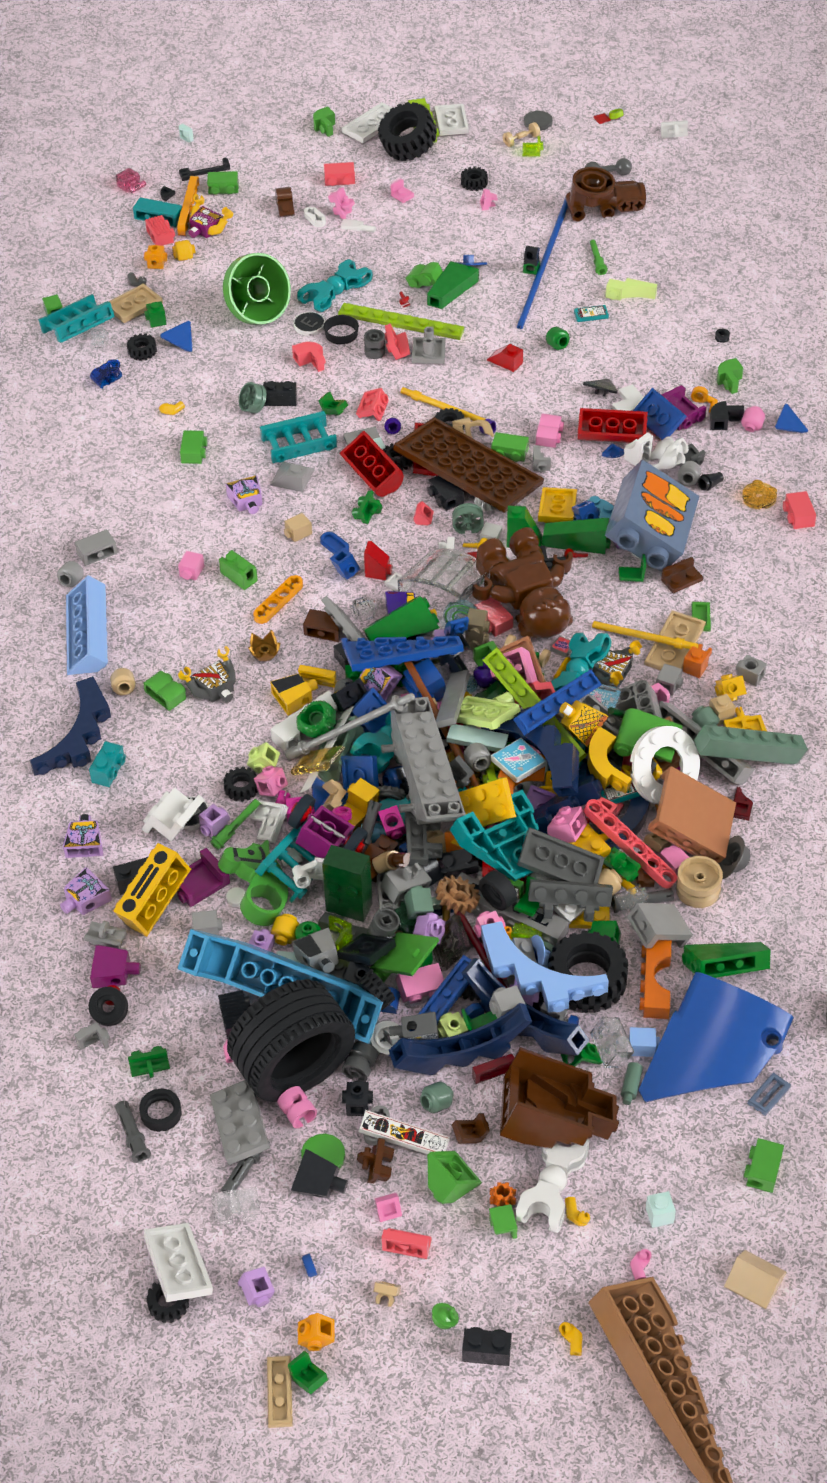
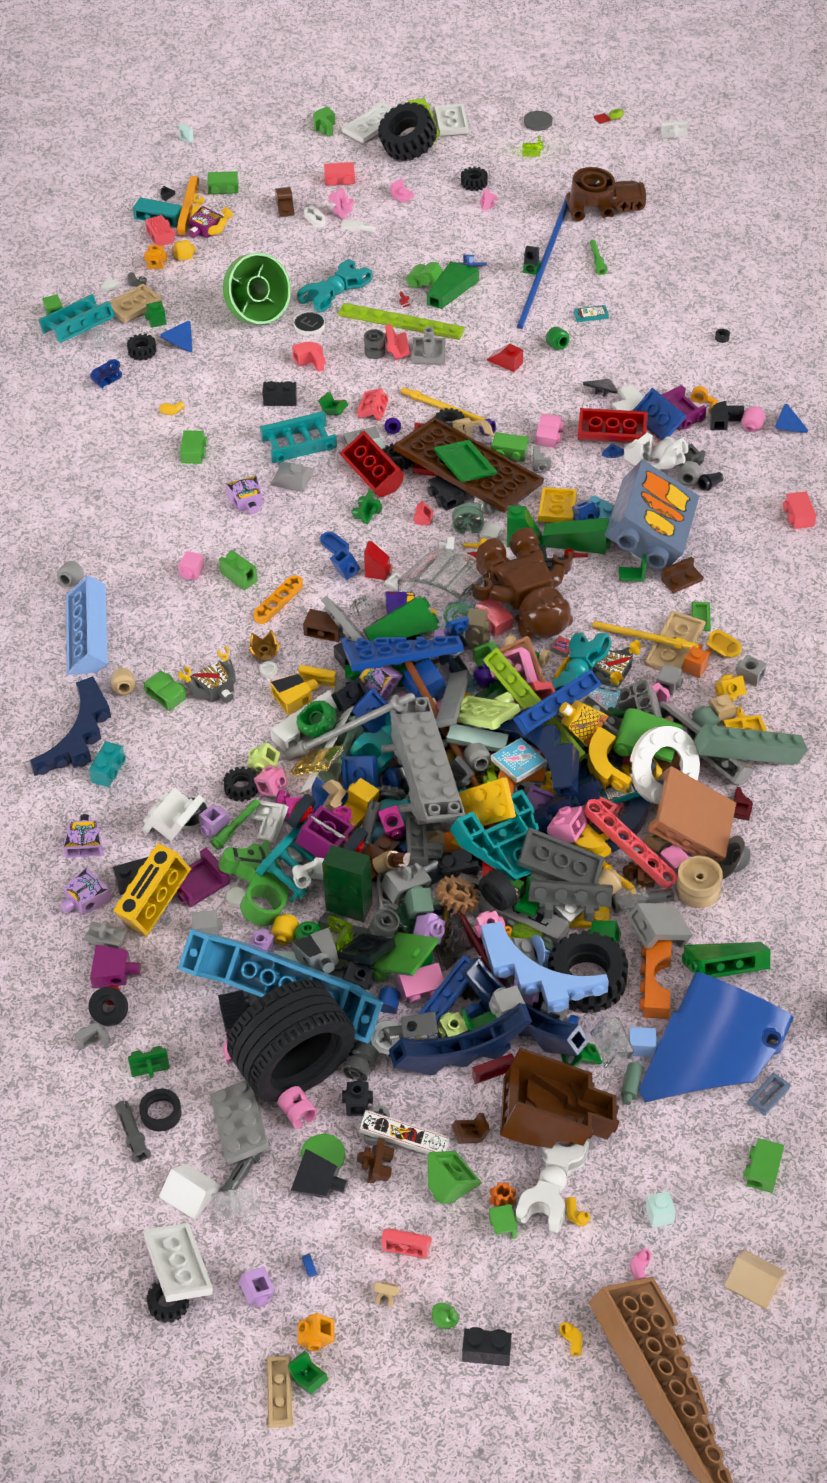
light grey brick [75,529,118,566] -> none
clear pink brick [116,168,146,193] -> none
black hinge [179,157,230,181] -> none
sand green wheel [239,382,267,414] -> none
tan brick [284,513,312,542] -> none
black tyre [323,315,359,345] -> none
black tyre [358,971,395,1010] -> none
bright pink tile [375,1193,402,1222] -> none
sand green head [420,1081,454,1113] -> none
tan wheel [503,122,540,147] -> none
dark grey piece [584,158,632,176] -> none
green hips [603,847,641,882] -> none
yellowish green slope [606,278,657,301] -> none
bright green brick [717,358,743,394] -> none
clear yellow plate [742,480,777,509] -> none
none -> white tile [100,279,122,292]
none -> white slope [159,1164,222,1220]
none -> white tile [259,661,278,678]
none -> green piece [434,440,497,483]
none -> yellow tile [575,833,603,852]
none -> yellow bracket [706,629,742,658]

